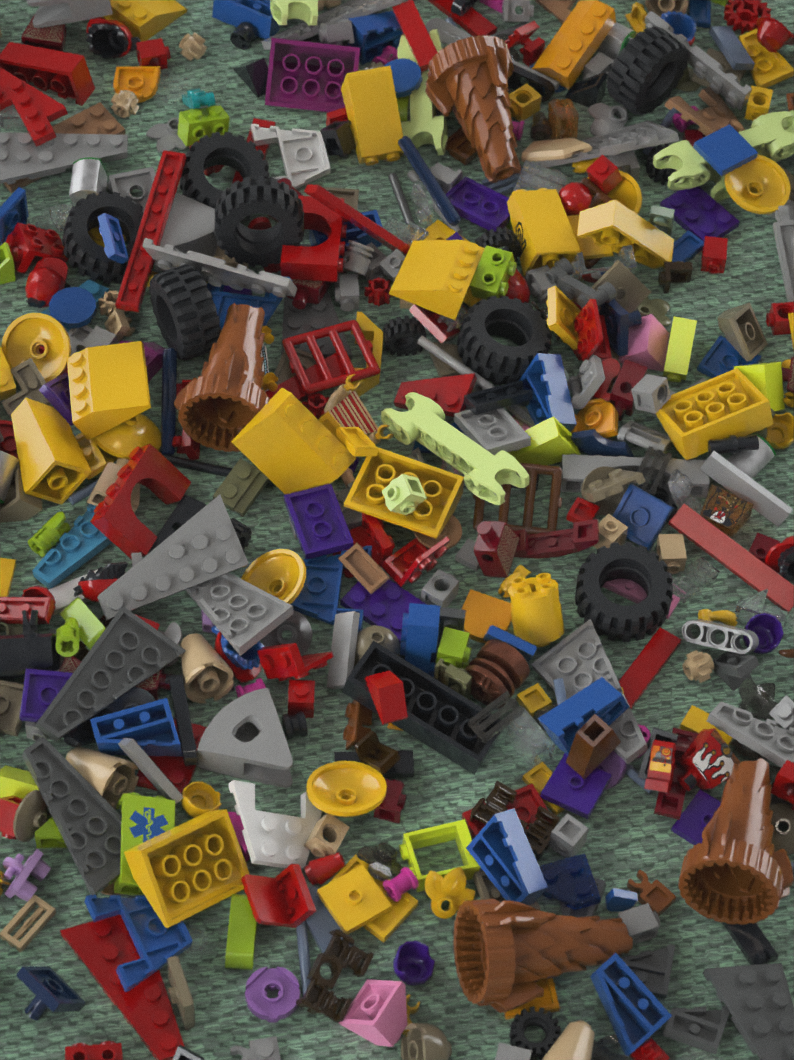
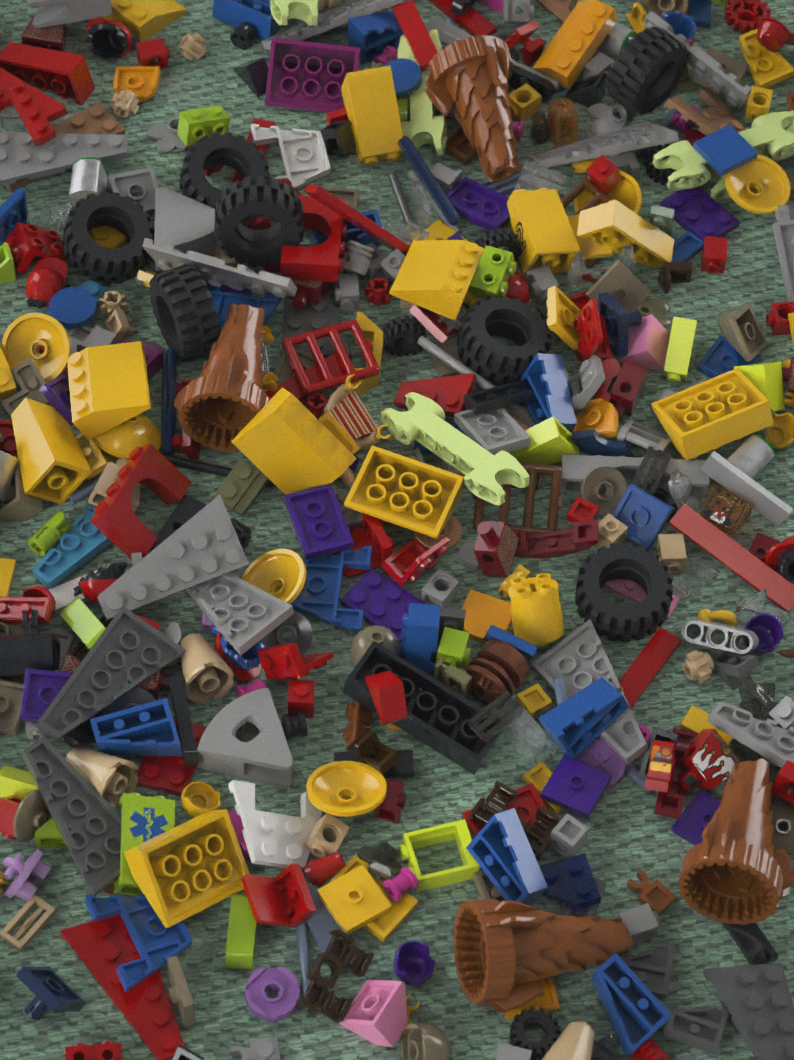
lime hinge [56,617,79,657] -> none
blue plate [98,213,129,264] -> none
red tile [115,150,186,312] -> none
light grey tile [118,738,183,804] -> none
teal plate [182,88,215,109] -> none
light grey brick [319,19,354,45] -> none
light grey tile [327,611,360,690] -> none
yellow tile [335,427,378,457] -> none
medium nougat tile [338,543,390,594] -> none
yellowish green brick [382,474,427,515] -> none
yellow plate [425,867,476,919] -> none
tan tile [521,138,593,162] -> none
dark grey plate [545,257,617,311] -> none
red hair [558,182,592,216] -> none
reddish brown slope [566,714,621,780] -> none
dark tan wing [582,468,646,502] -> none
blue tile [605,888,638,912] -> none
light grey brick [631,374,671,414] -> none
black pin [708,434,759,455] -> none
sand blue tile [709,26,755,70] -> none

